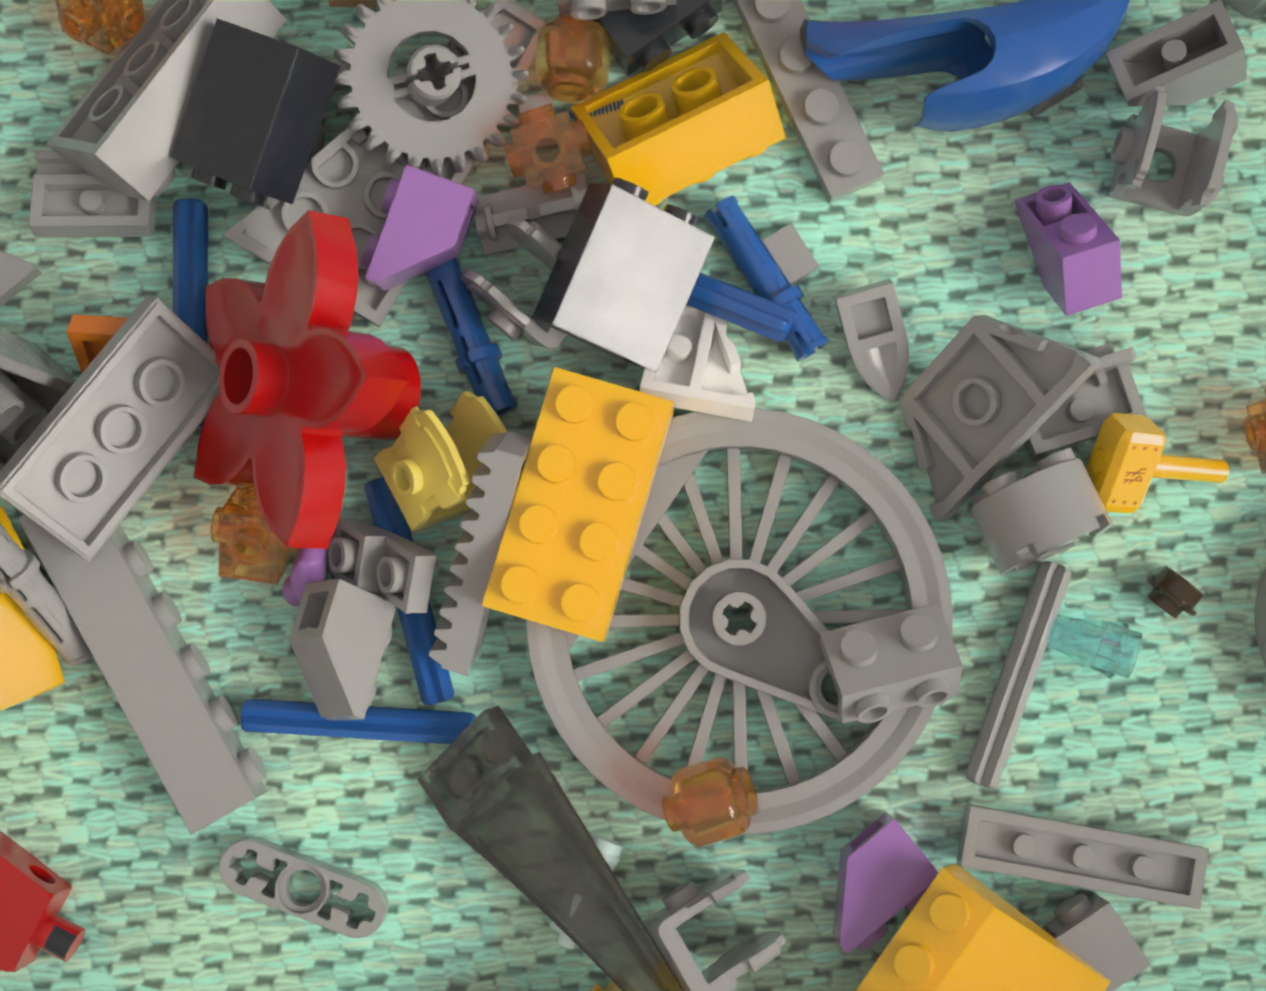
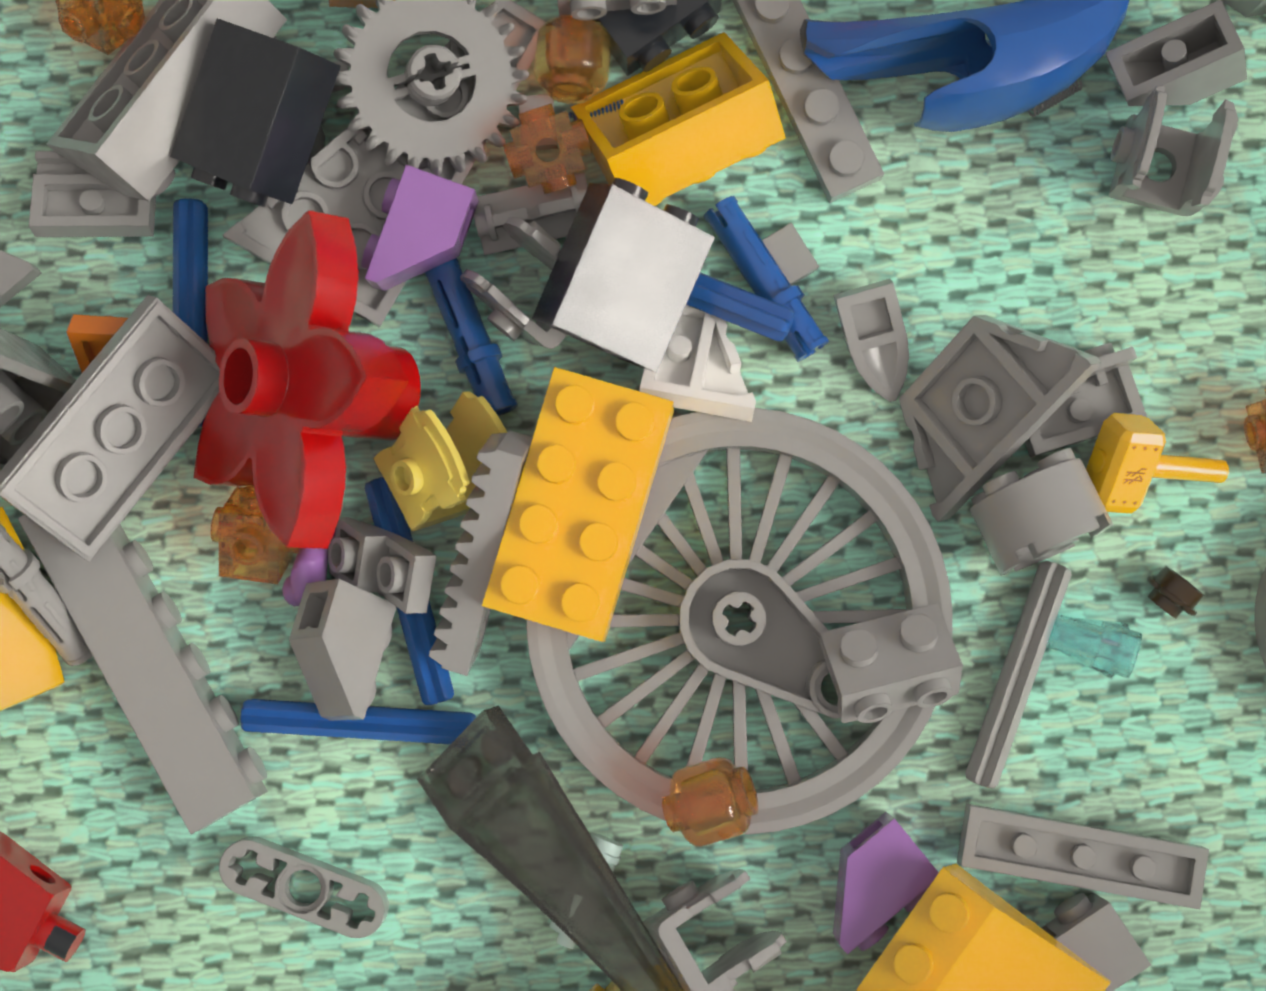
medium lavender slope [1015,182,1122,316] -> none

